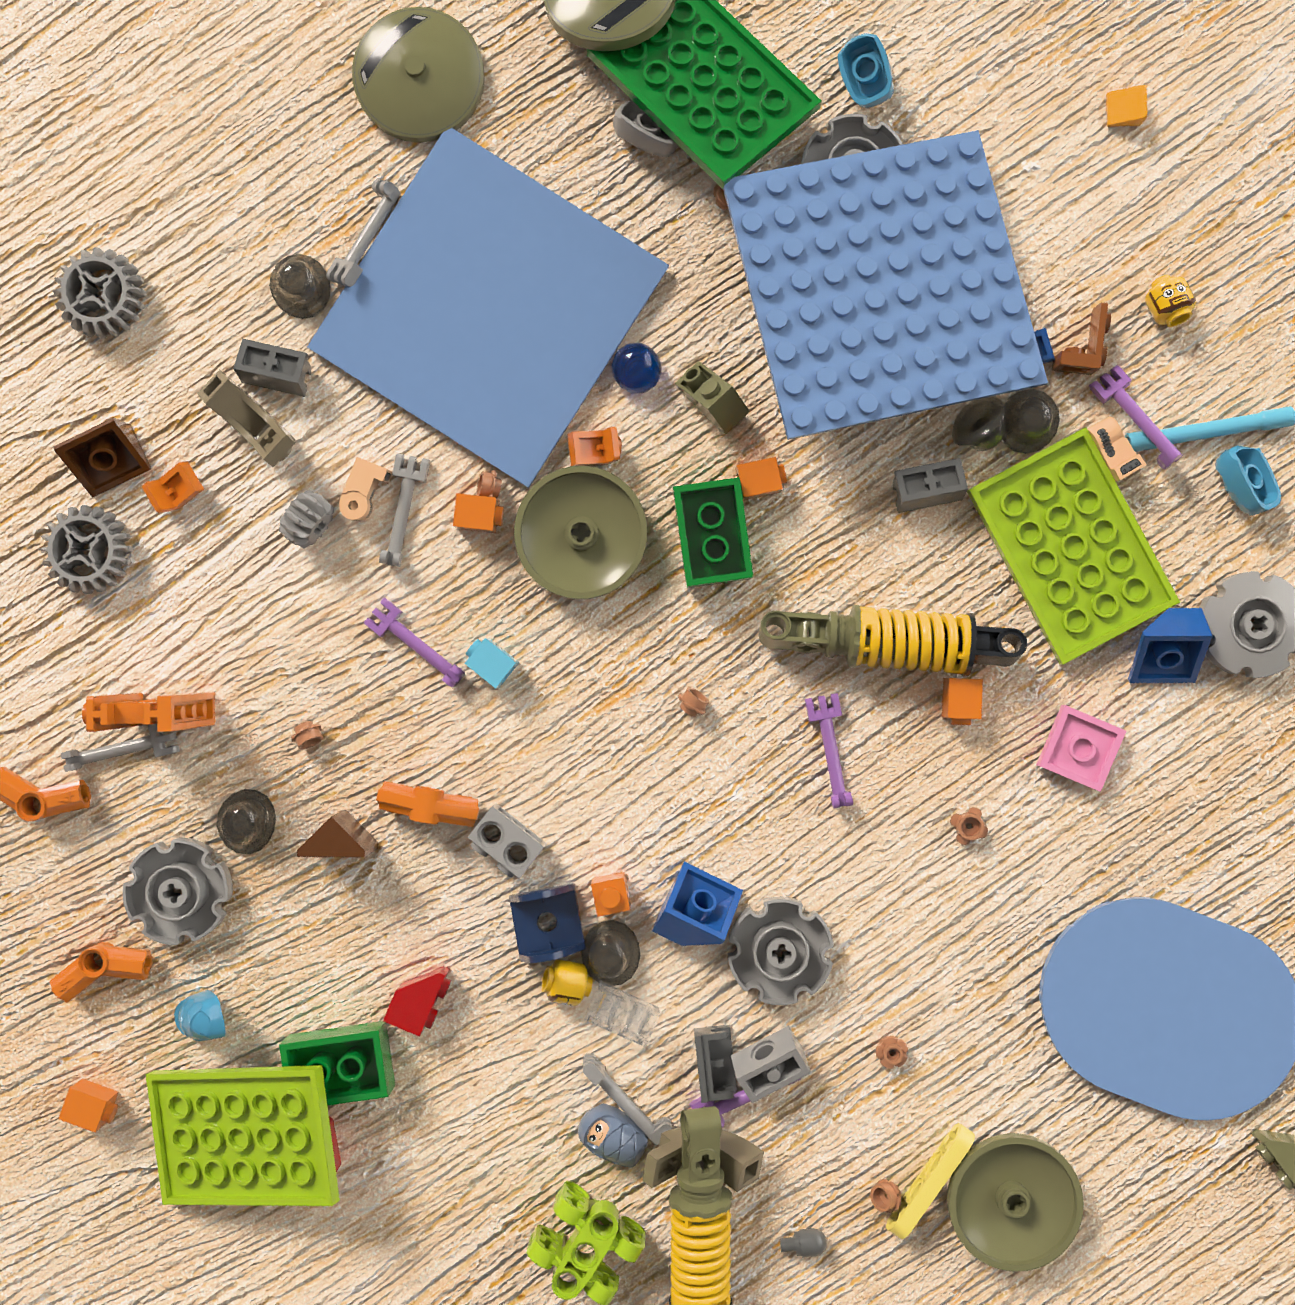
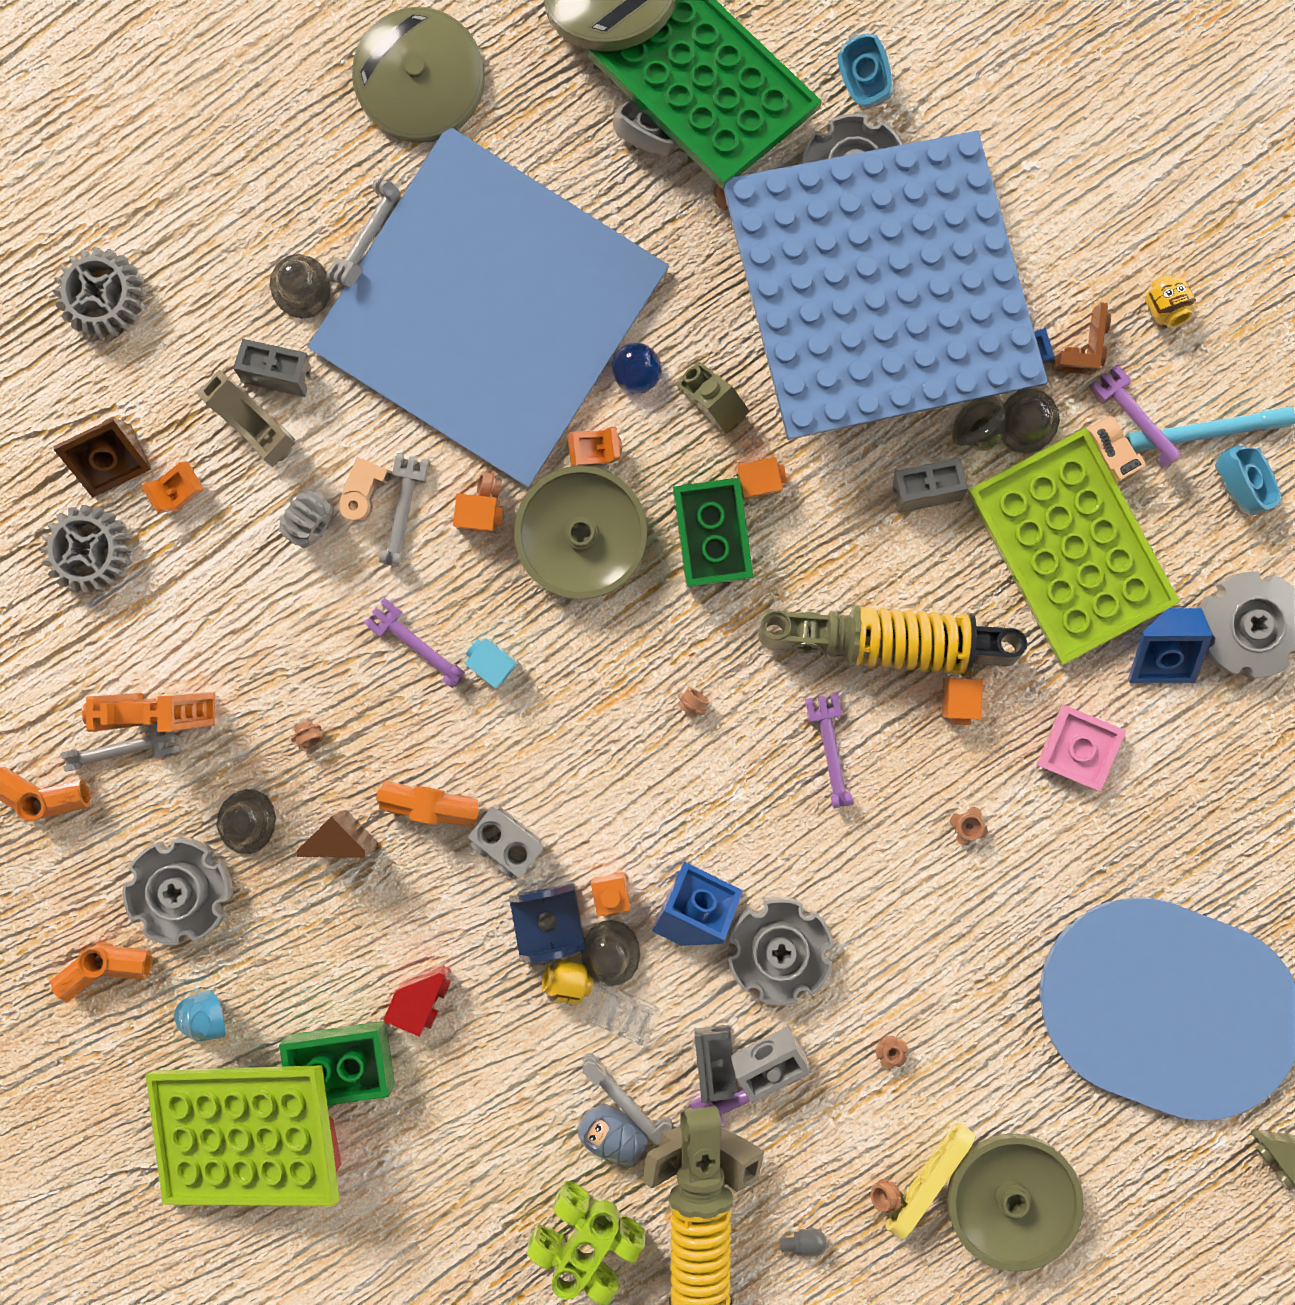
orange brick [58,1078,119,1133] -> none
light orange slope [1106,85,1147,127] -> none

